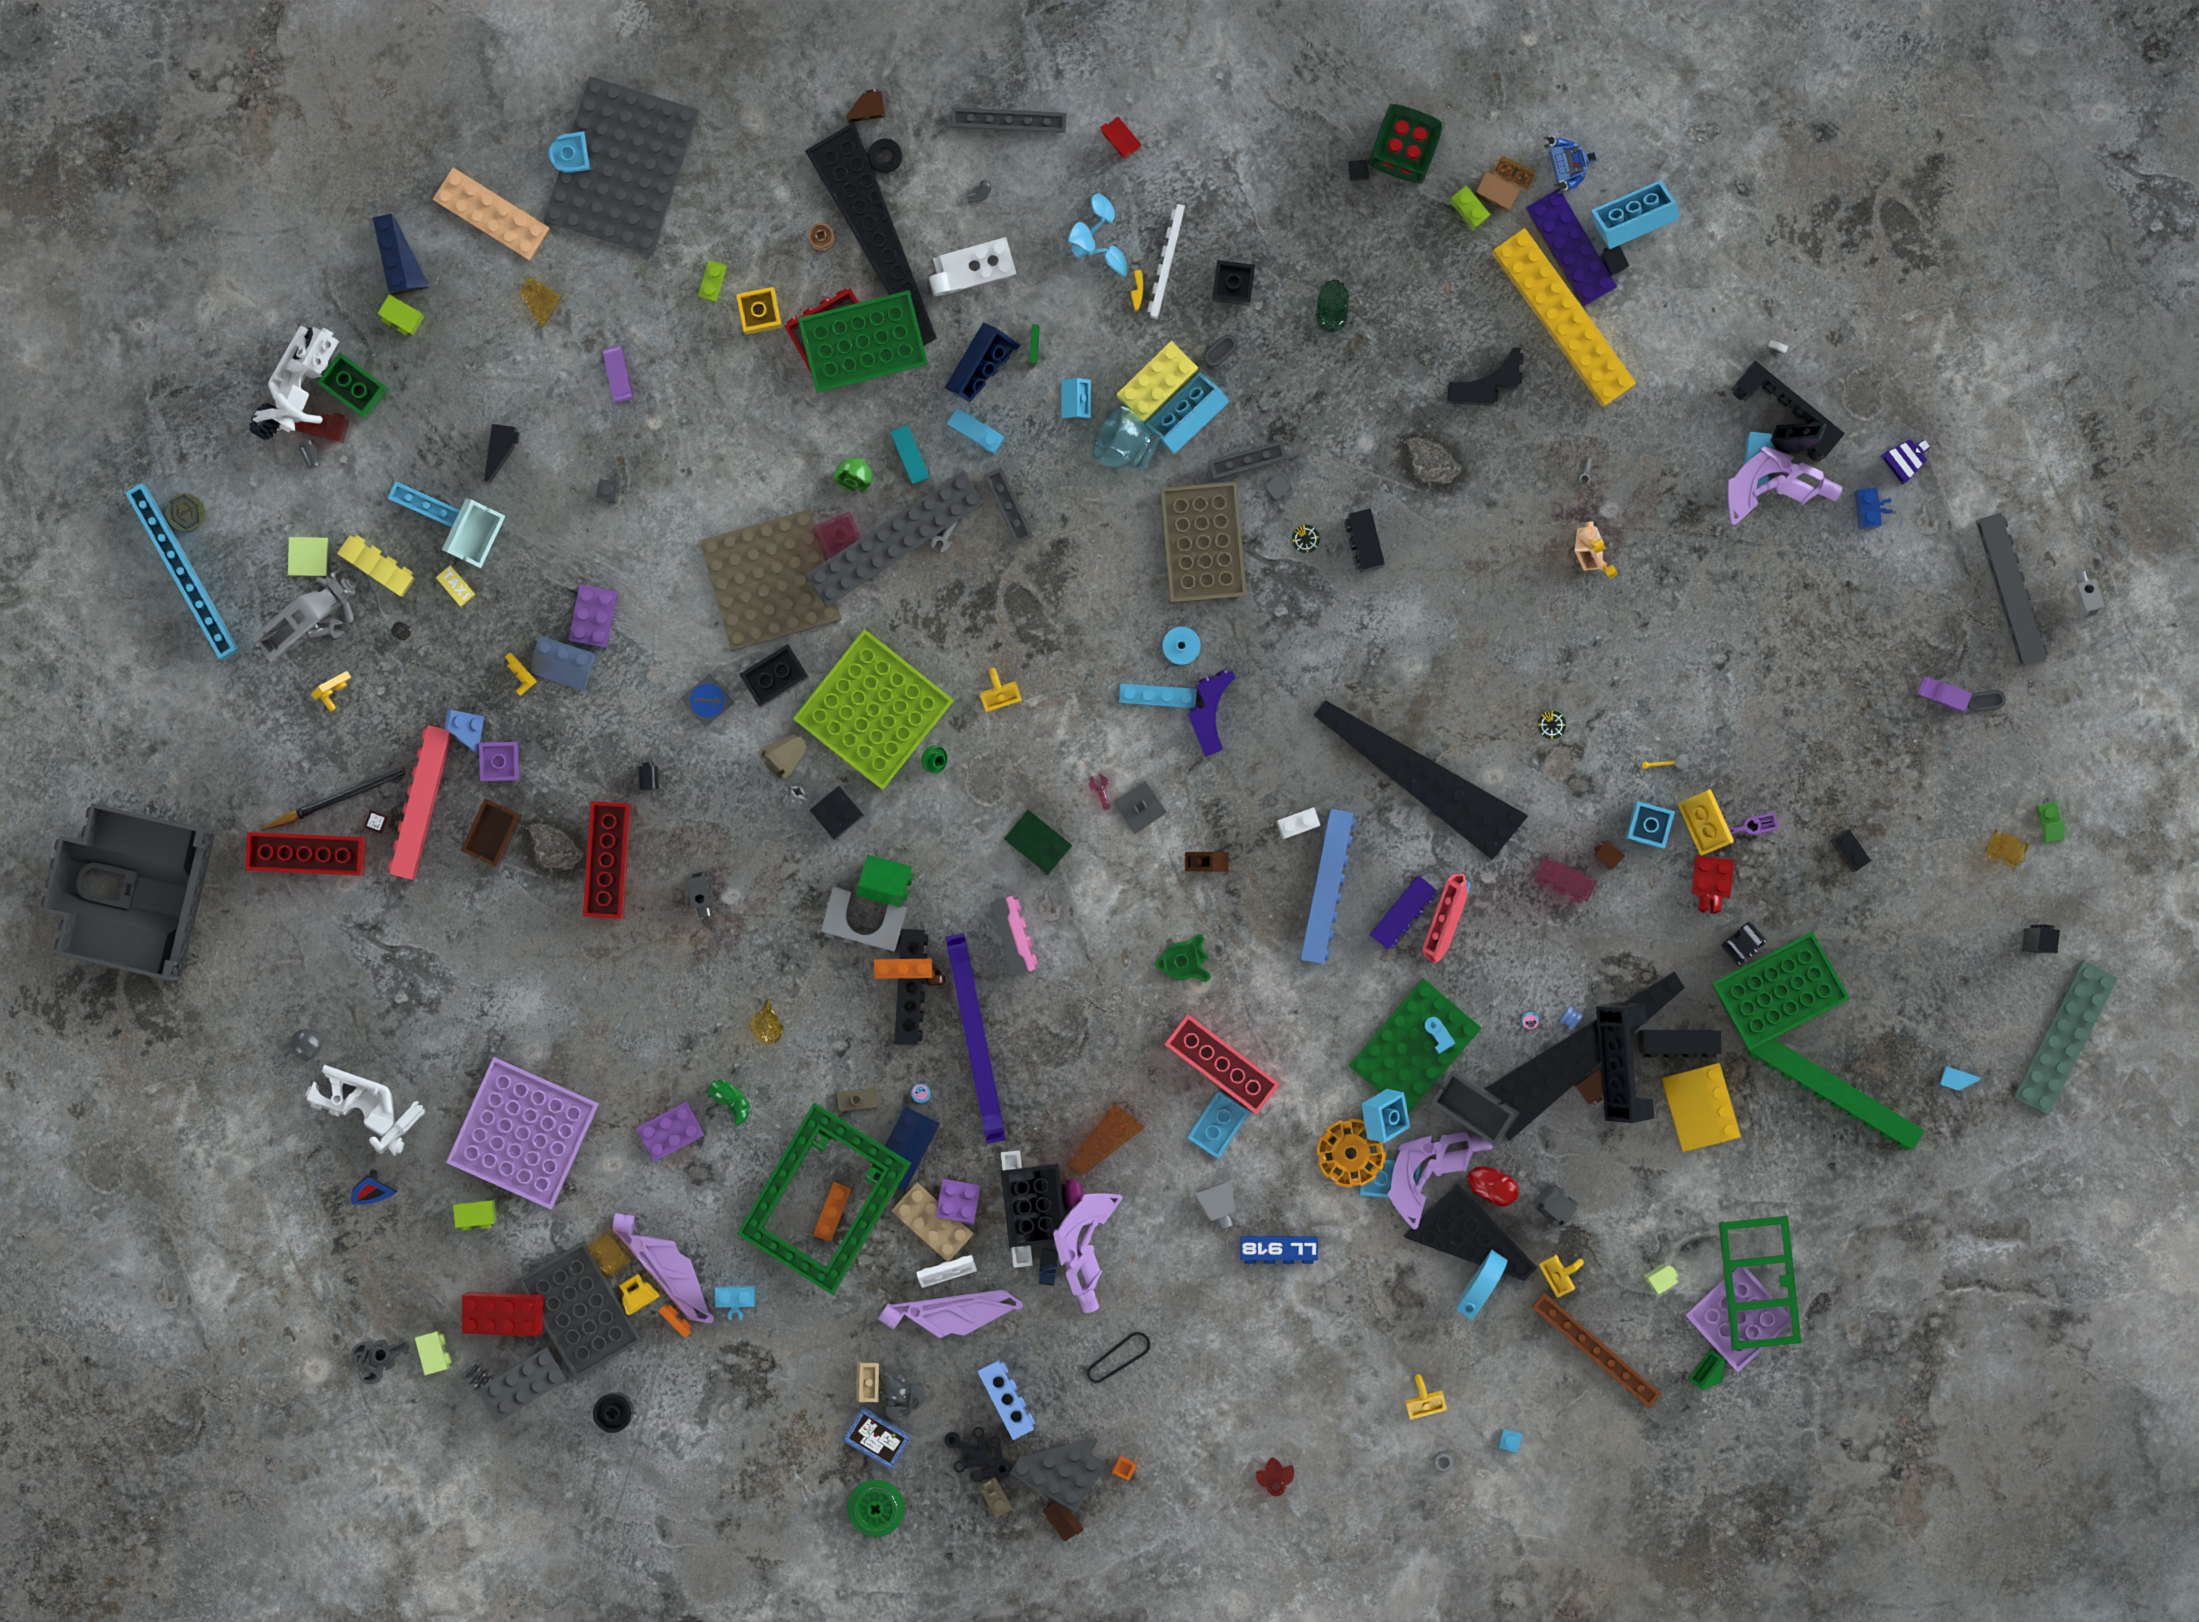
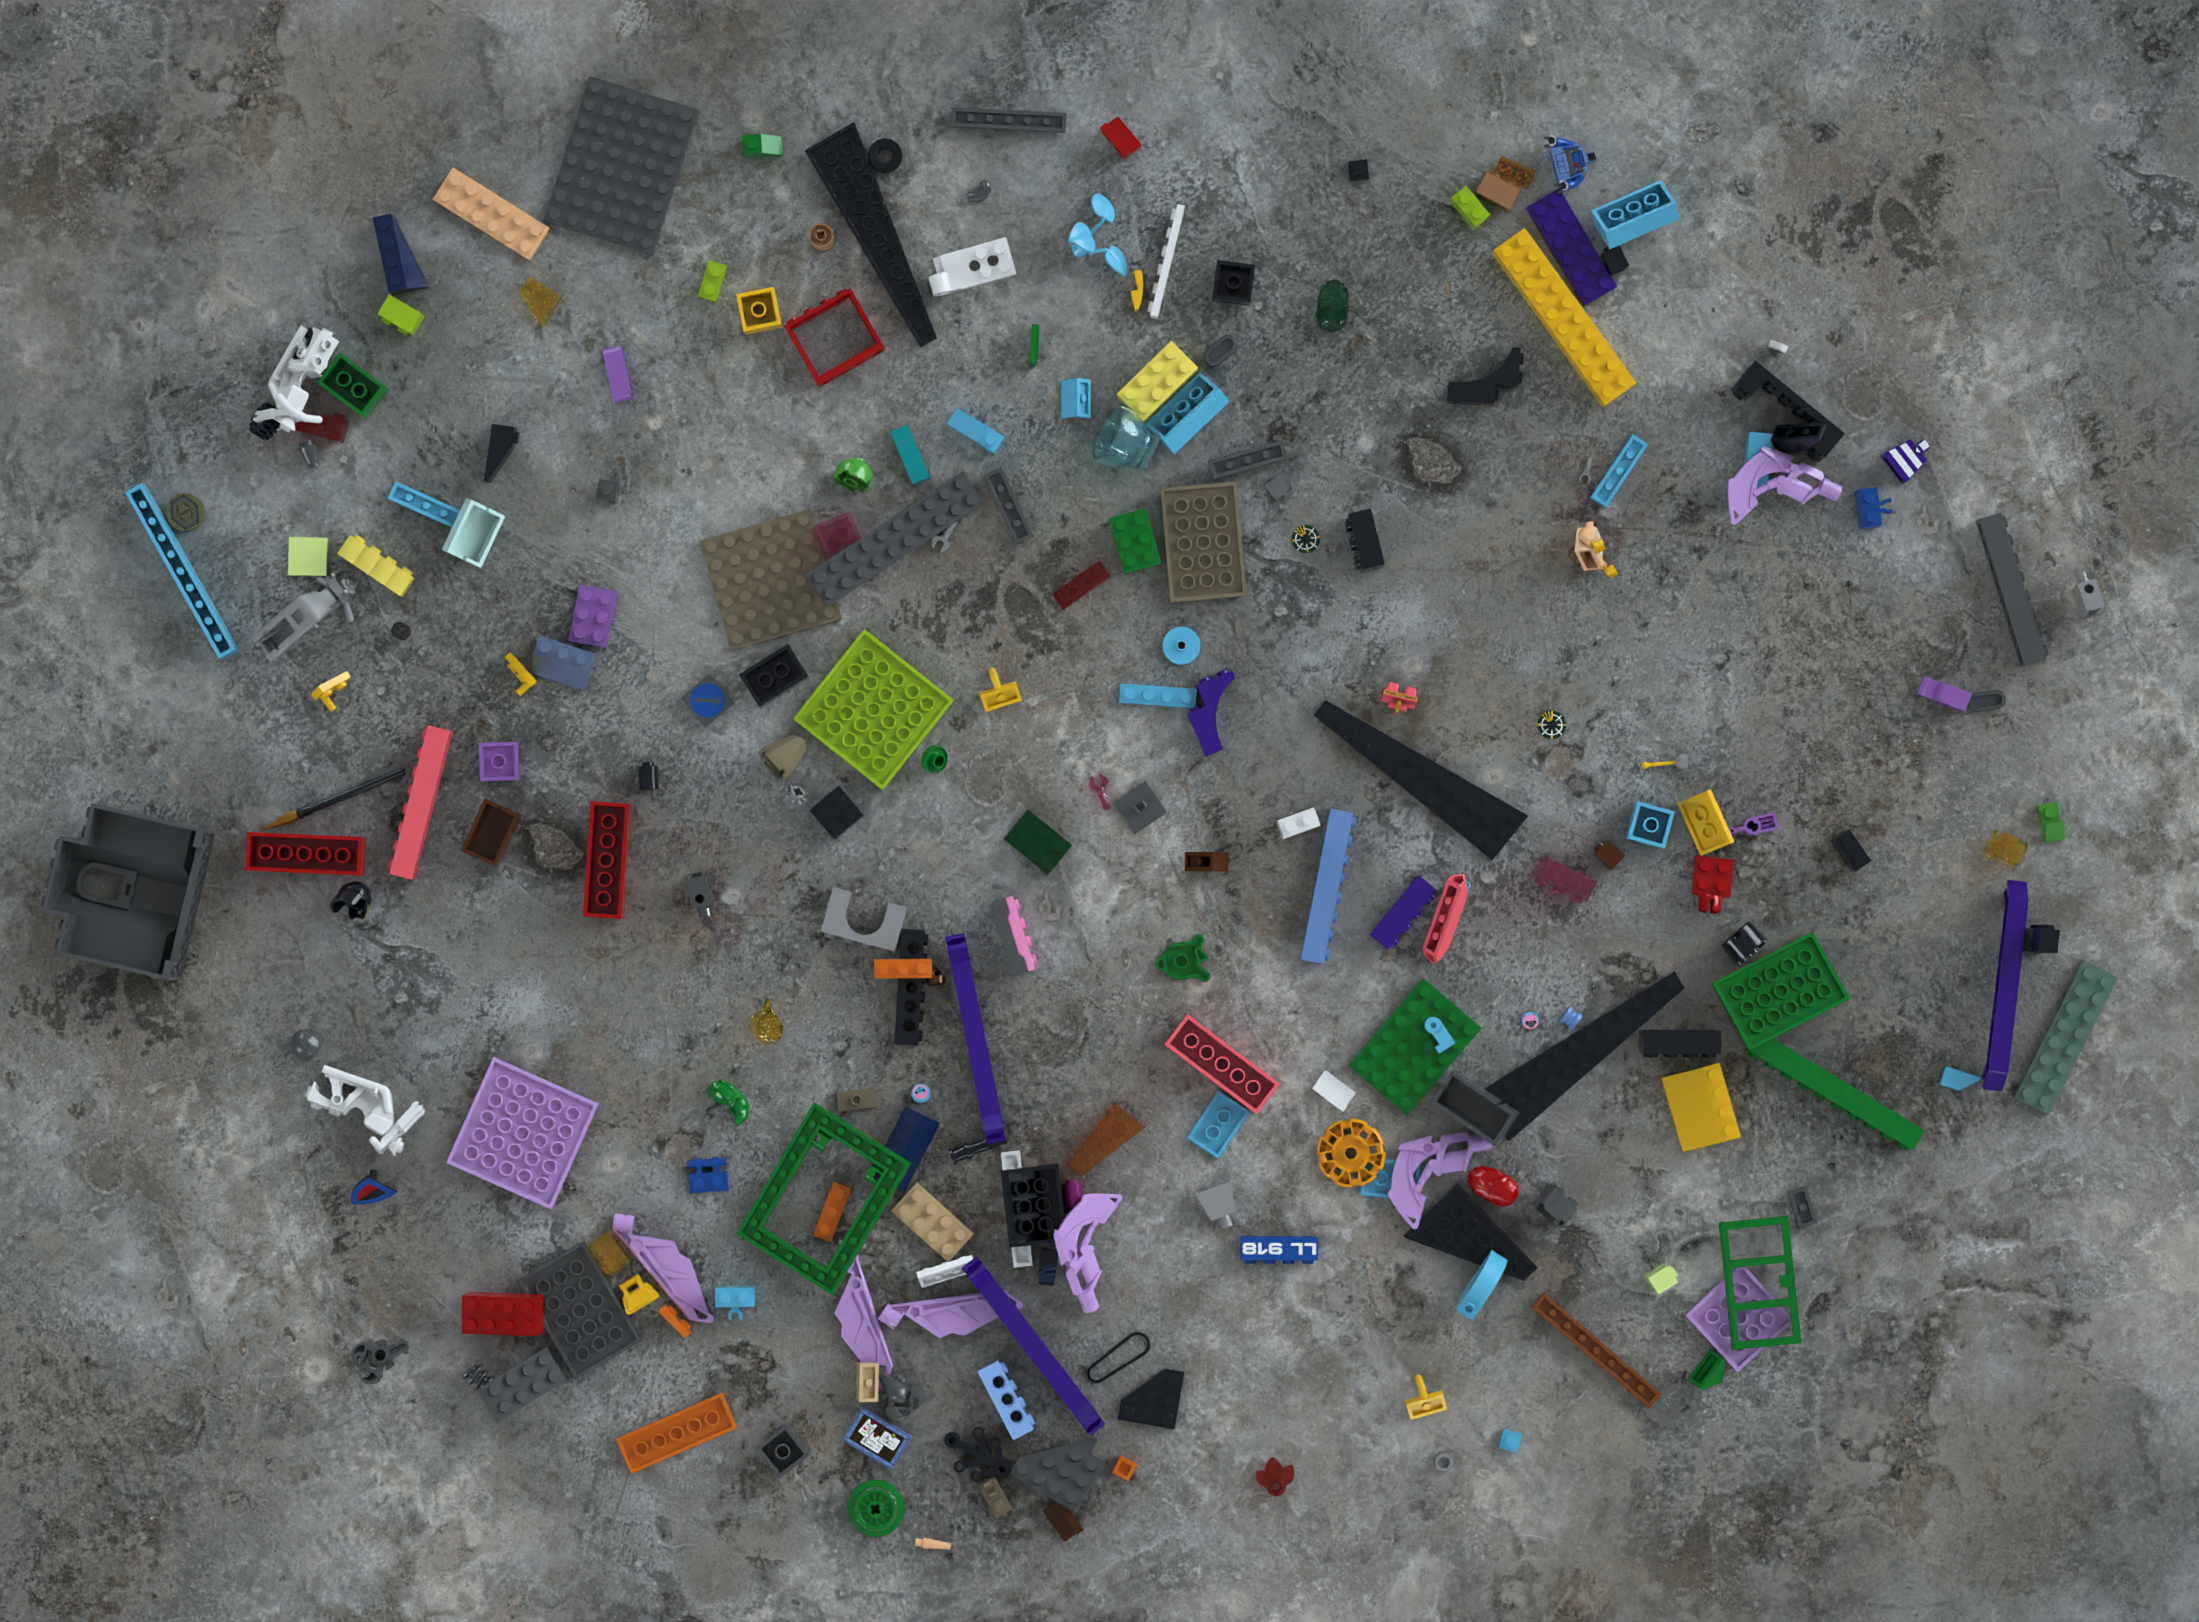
light grey bar [308,619,345,639] -> none
tile [363,810,389,834] -> none
yellowish green brick [415,1330,452,1375] -> none
light yellow tile [436,565,476,607] -> none
medium blue wing [444,710,484,753] -> none
lime brick [453,1200,496,1231] -> none
medium azure tile [549,131,590,173] -> none
black brick [593,1392,634,1433] -> none
medium lavender plate [636,1101,705,1162] -> none
green plate [798,290,928,393] -> none
reddish brown slope [846,89,886,123] -> none
green brick [856,855,914,908] -> none
medium lavender plate [935,1179,980,1224] -> none
dark blue wedge [945,322,1021,402] -> none
medium azure brick [1361,1089,1410,1143] -> none
dark green piece [1368,103,1445,184] -> none
yellow plate [1538,1255,1584,1298] -> none
reddish brown slope [1574,1066,1603,1106] -> none
black plate [1596,1002,1655,1123] -> none
none -> black helmet [330,881,372,920]
none -> orange plate [616,1392,738,1474]
none -> blue plate [688,1156,729,1193]
none -> green slope [742,134,783,158]
none -> dark grey brick [756,1422,811,1479]
none -> lavender wing [834,1255,893,1389]
none -> light nougat animal [915,1537,951,1550]
none -> black pin [948,1139,1007,1165]
none -> dark purple piece [962,1256,1105,1436]
none -> clear red slope [1052,561,1110,610]
none -> green brick [1109,508,1161,575]
none -> black plate [1118,1368,1184,1429]
none -> white panel [1312,1071,1355,1112]
none -> coral hips [1381,682,1418,715]
none -> medium azure tile [1590,434,1649,508]
none -> dark grey plate [1787,1186,1817,1229]
none -> dark purple piece [1982,880,2028,1092]

